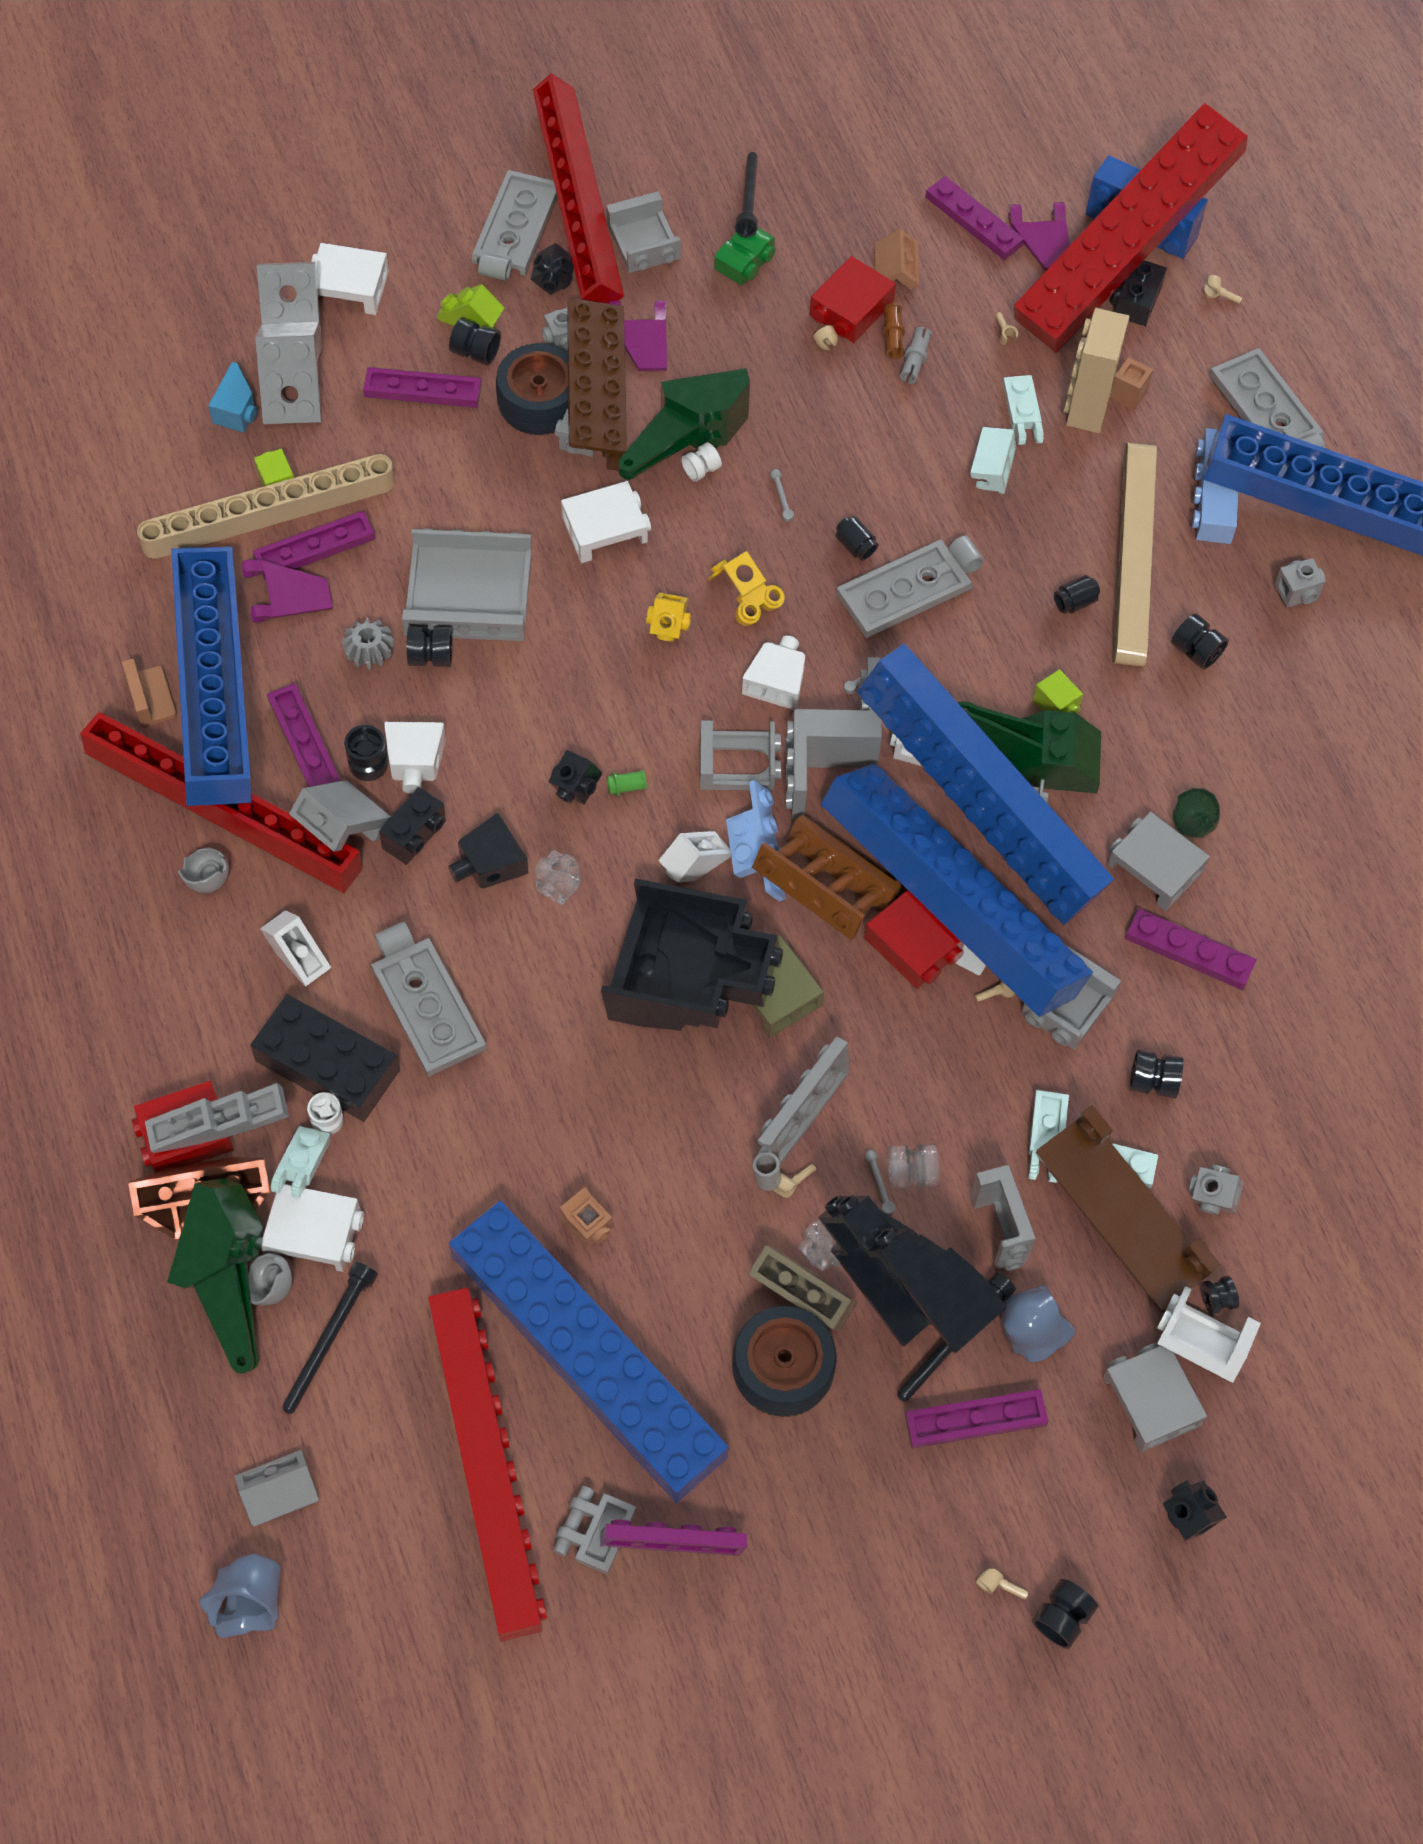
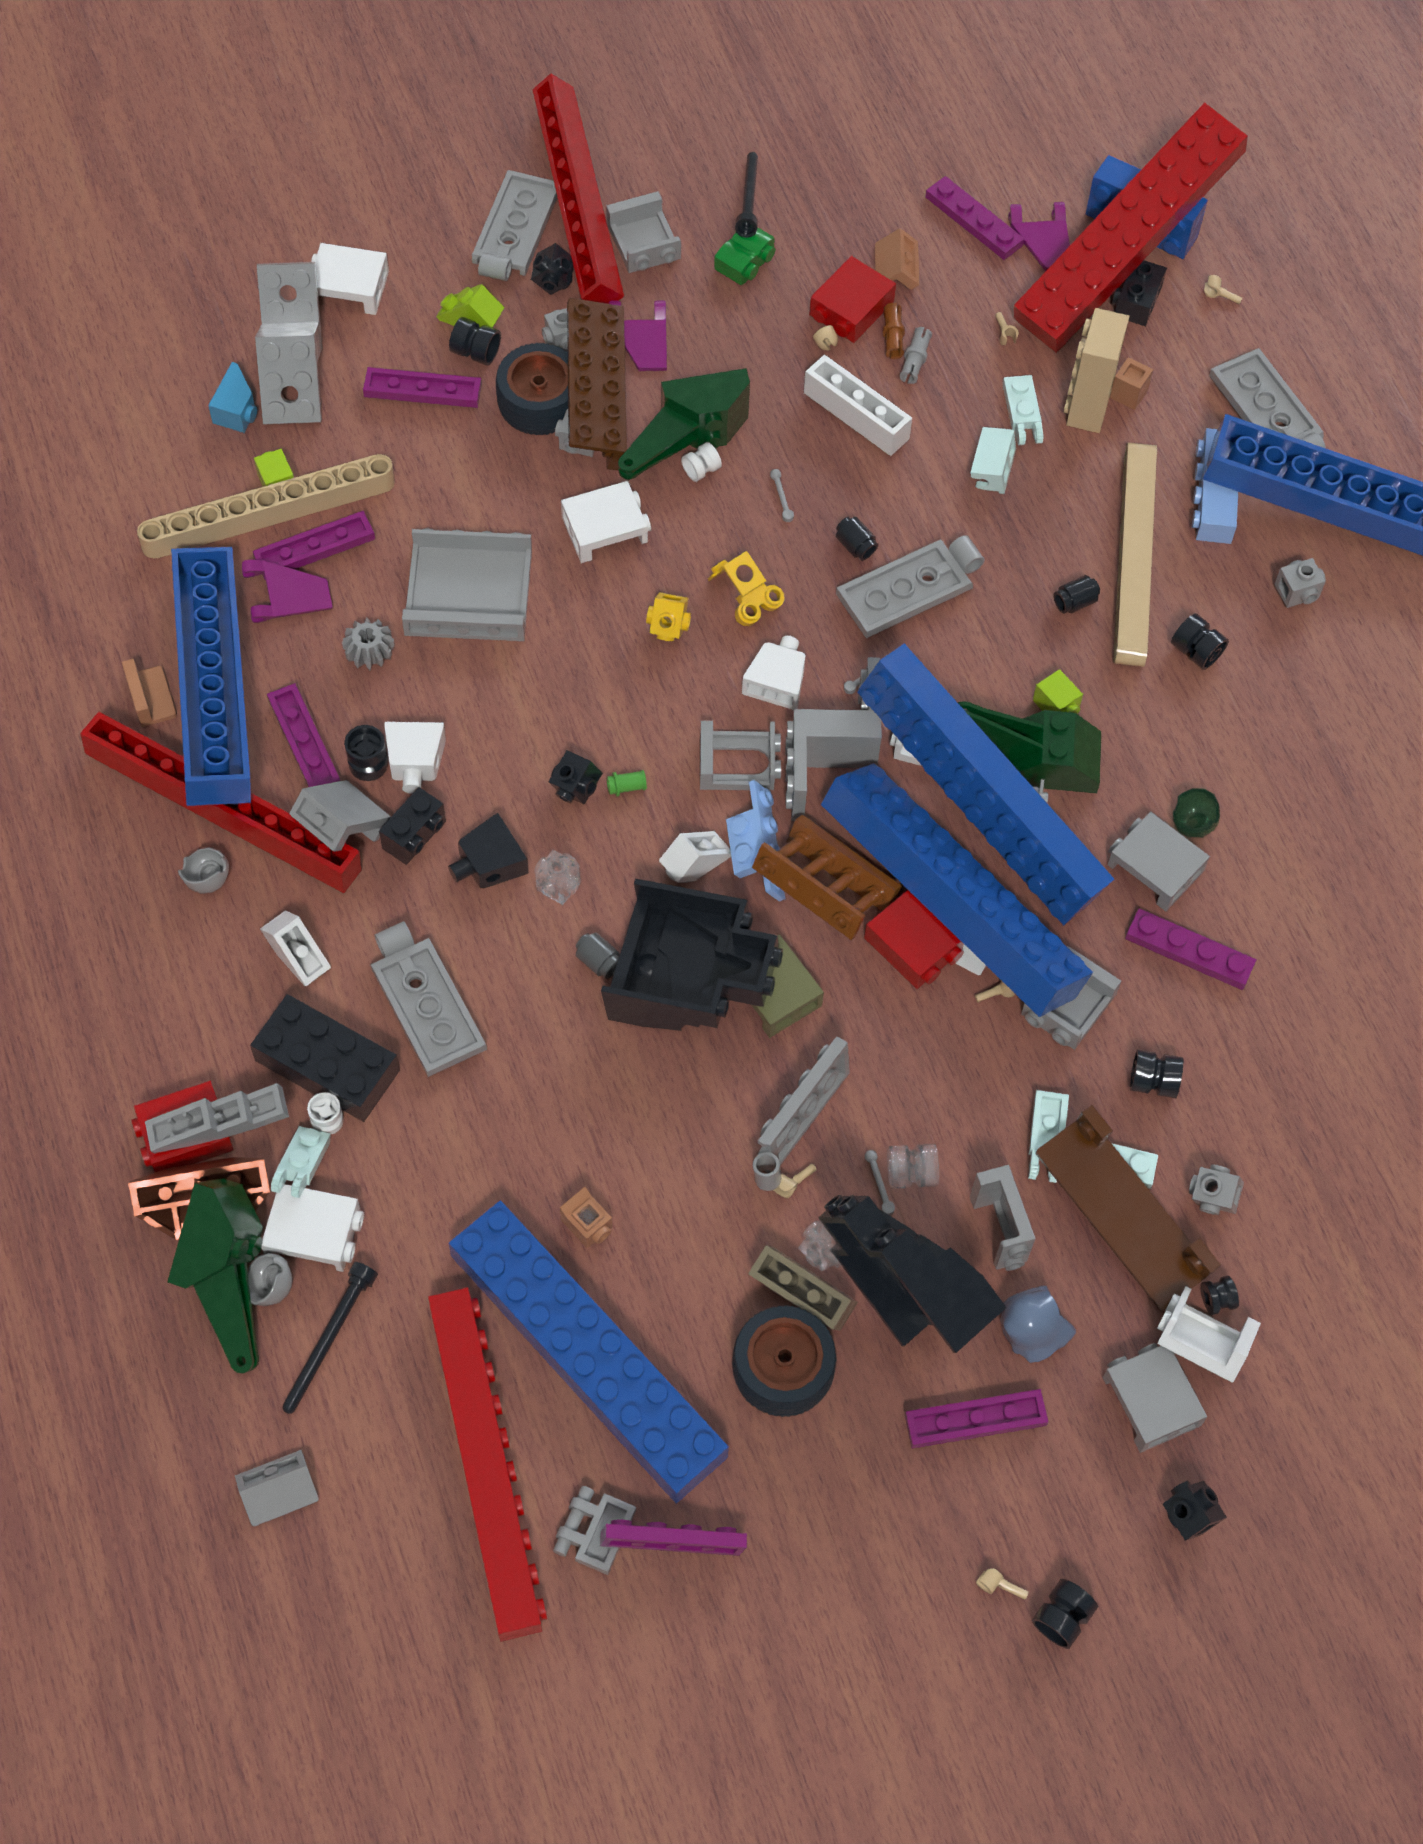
sand blue piece [199,1553,281,1638] -> none
black wheel [406,626,453,667] -> none
black piece [897,1272,1016,1402] -> none
none -> dark grey brick [576,932,620,979]
none -> white brick [804,355,912,456]

